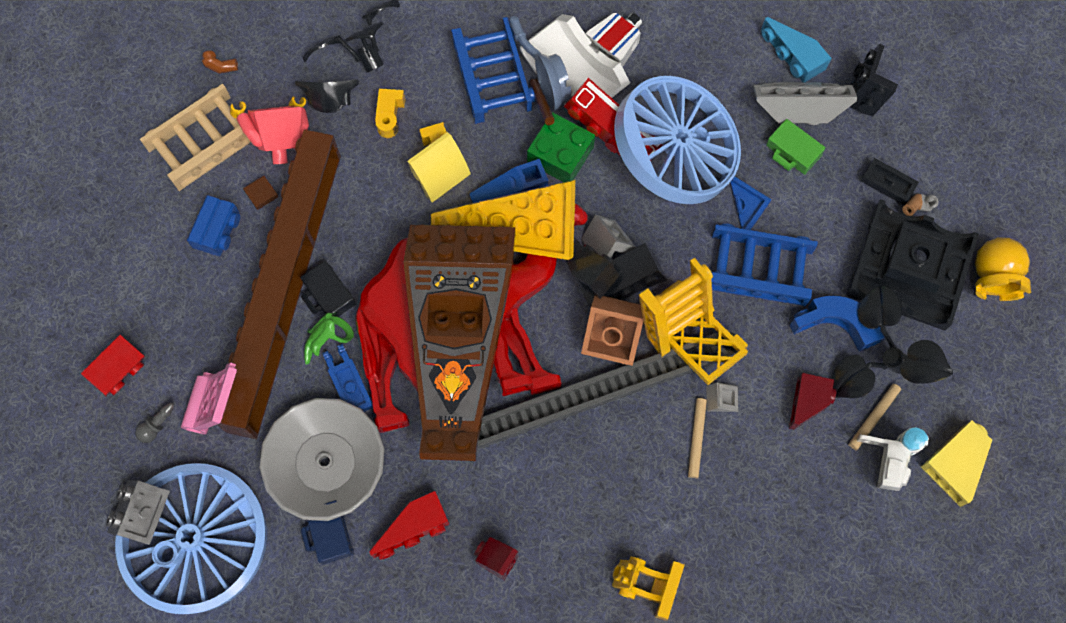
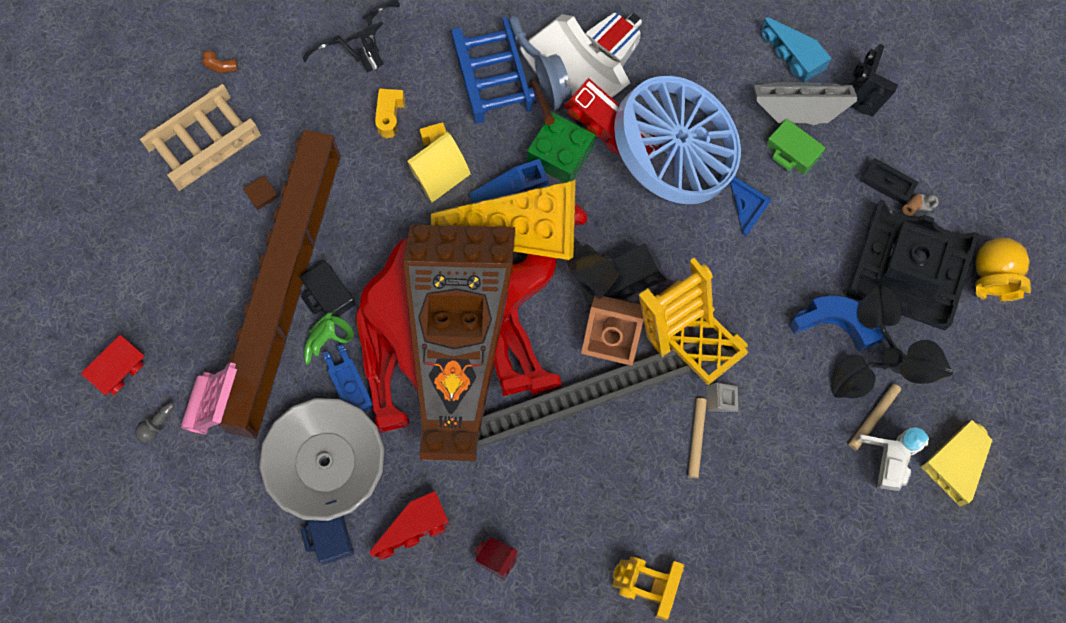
flat silver bracket [106,480,170,545] -> none
light blue piece [115,463,267,614] -> none
blue brick [187,196,240,257] -> none
coral torso [230,96,309,164] -> none
black hat [295,80,359,113] -> none
light grey panel [582,214,636,258] -> none
blue fence [711,224,818,306] -> none
dark red slope [789,373,836,430] -> none

